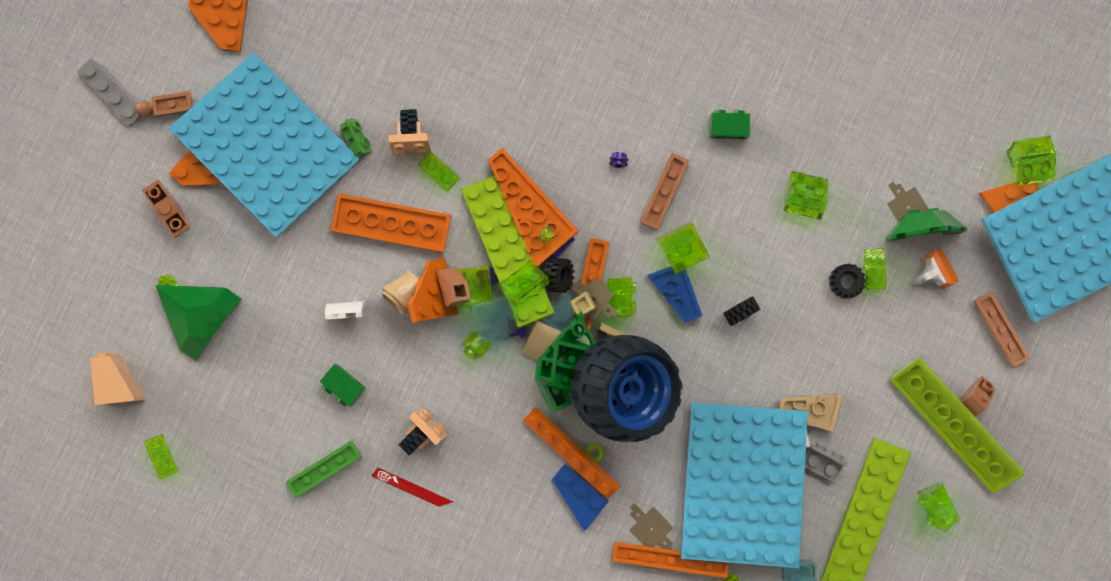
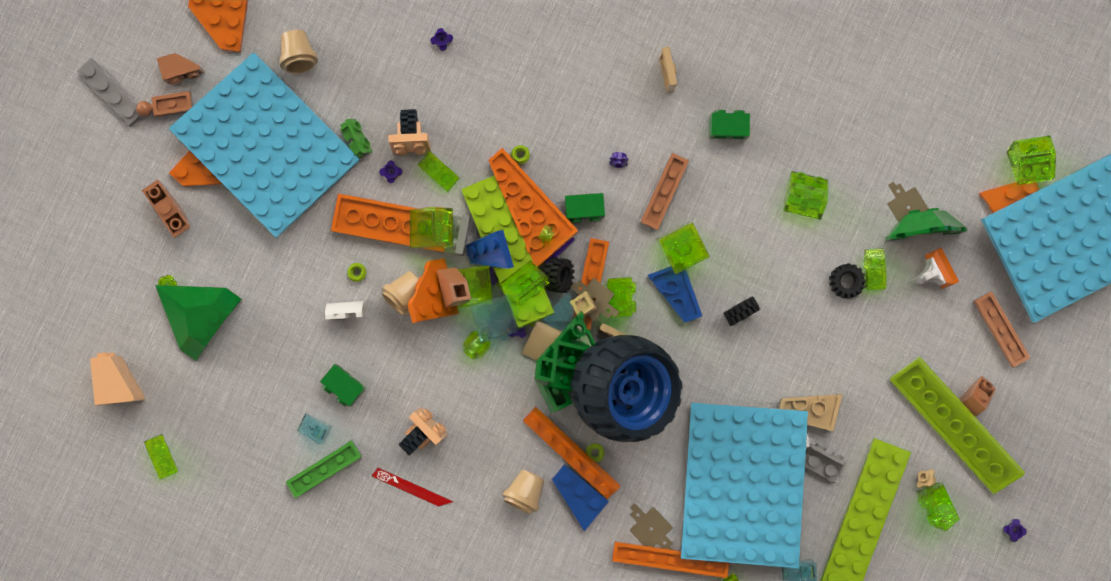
none -> nougat slope [157,53,204,85]
none -> tan piece [279,30,318,74]
none -> clear light blue slope [297,413,333,444]
none -> lime plate [347,263,367,282]
none -> dark purple plate [379,160,402,183]
none -> clear neon green slope [410,206,453,248]
none -> dark purple plate [430,28,453,51]
none -> light grey bracket [445,215,471,256]
none -> blue wing [466,230,514,269]
none -> tan piece [502,470,545,514]
none -> lime plate [511,145,530,164]
none -> green brick [565,193,605,223]
none -> tan plate [659,47,677,93]
none -> tan plate [916,469,936,489]
none -> dark purple plate [1003,519,1027,542]

